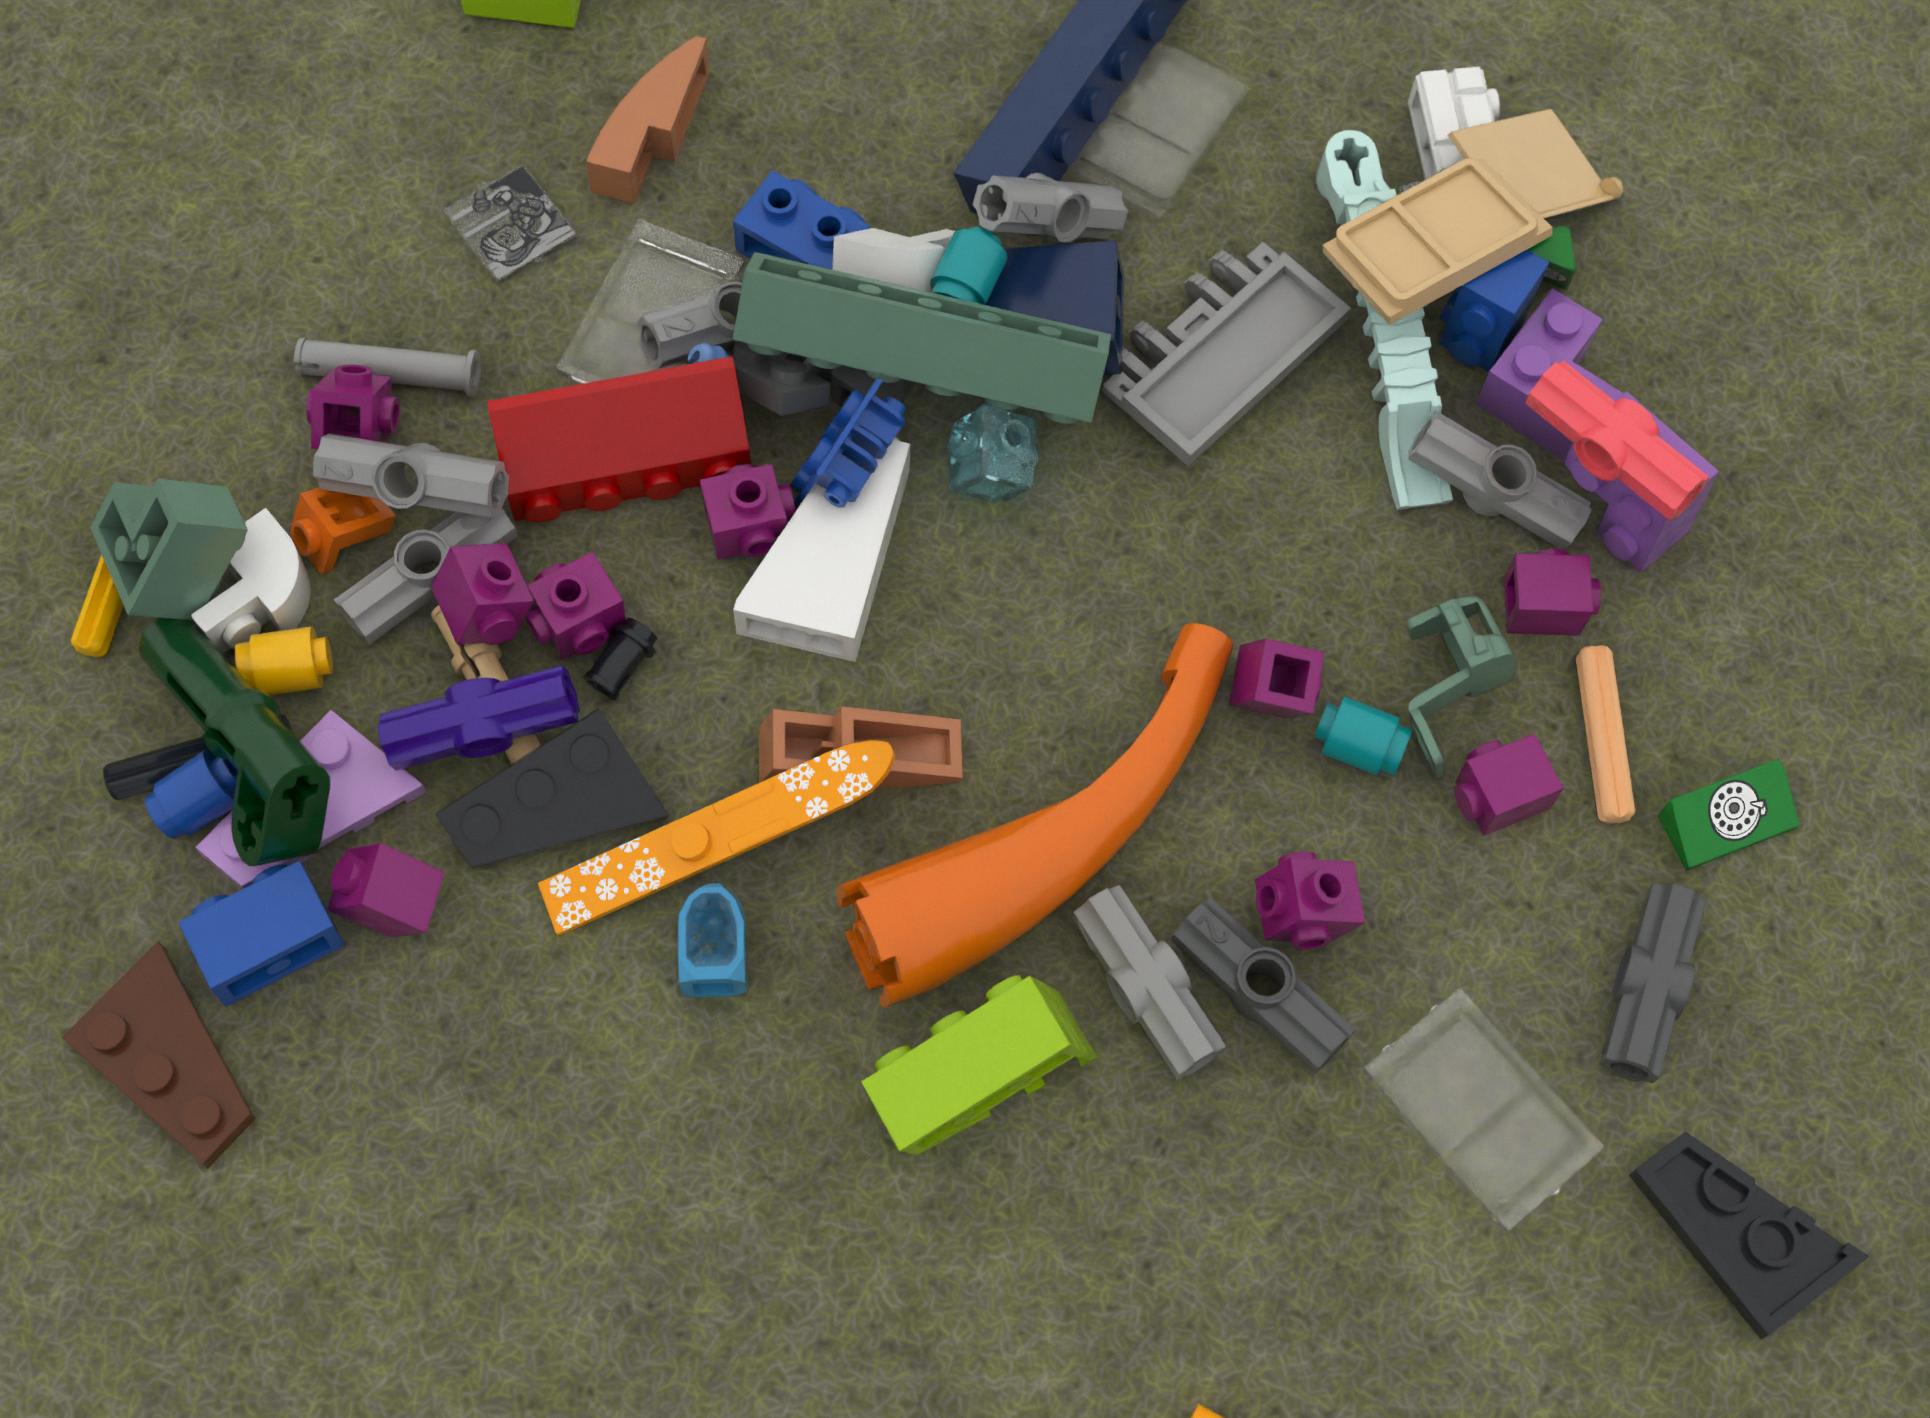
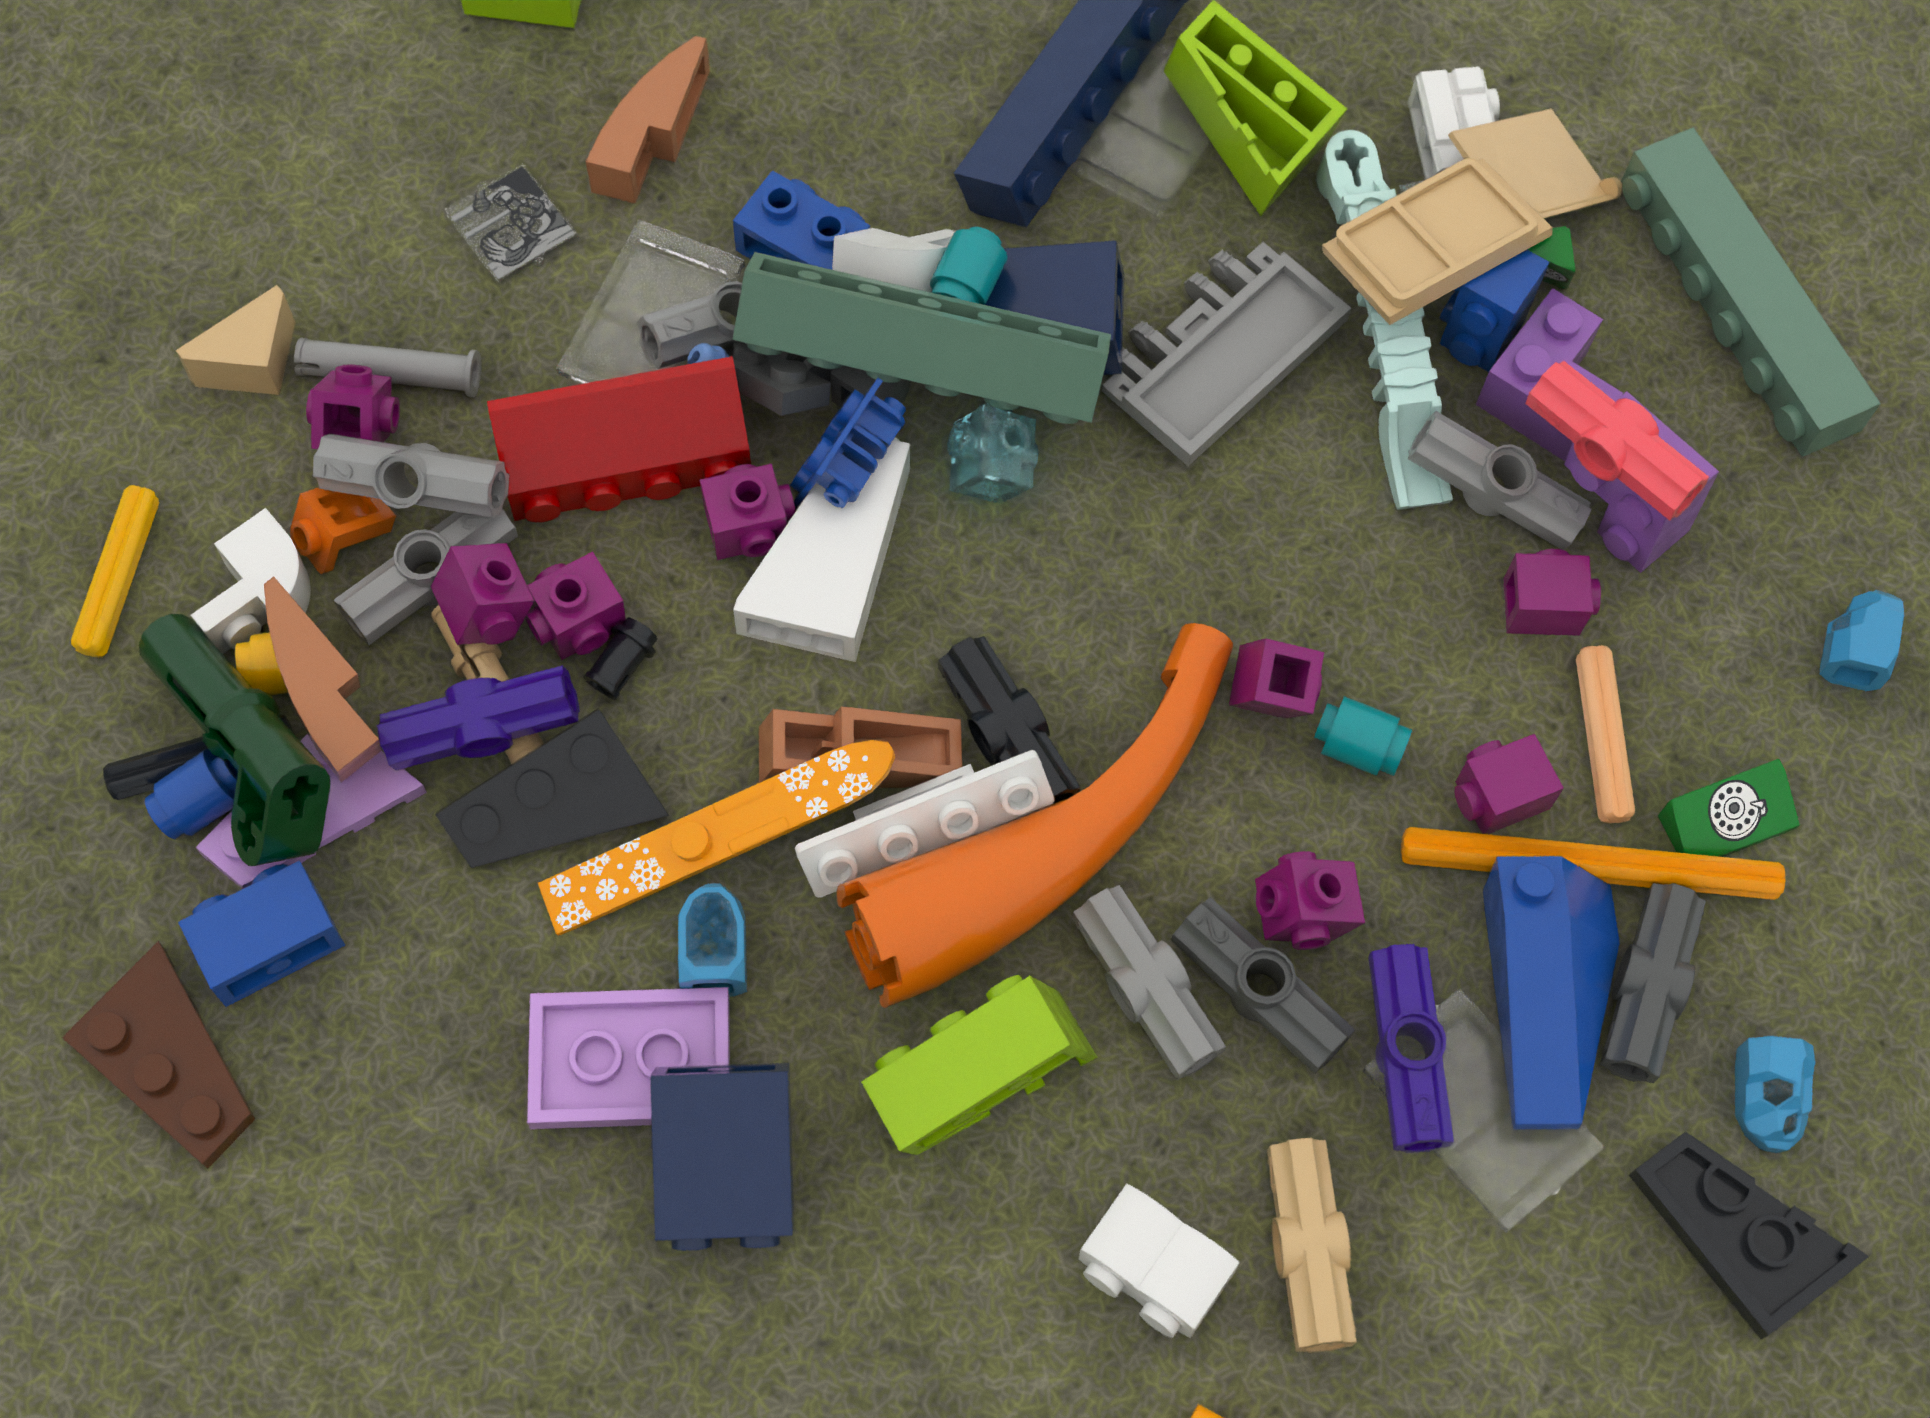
sand green brick [90,478,248,620] -> none
magenta brick [327,843,445,937] -> none
light grey piece [972,173,1128,243] -> none
sand green piece [1406,596,1516,780] -> none
none -> tan slope [176,285,295,395]
none -> nougat slope [264,577,381,783]
none -> lavender plate [527,987,730,1129]
none -> dark blue brick [650,1063,794,1251]
none -> white bracket [795,750,1055,898]
none -> black piece [938,636,1080,804]
none -> white brick [1079,1184,1240,1338]
none -> lime wedge [1163,0,1347,216]
none -> tan piece [1267,1138,1356,1353]
none -> dark purple piece [1368,944,1454,1153]
none -> light orange axle [1401,827,1786,900]
none -> blue wedge [1483,856,1620,1130]
none -> sand green brick [1621,127,1881,457]
none -> dark azure rock [1735,1036,1815,1153]
none -> dark azure rock [1819,590,1904,691]

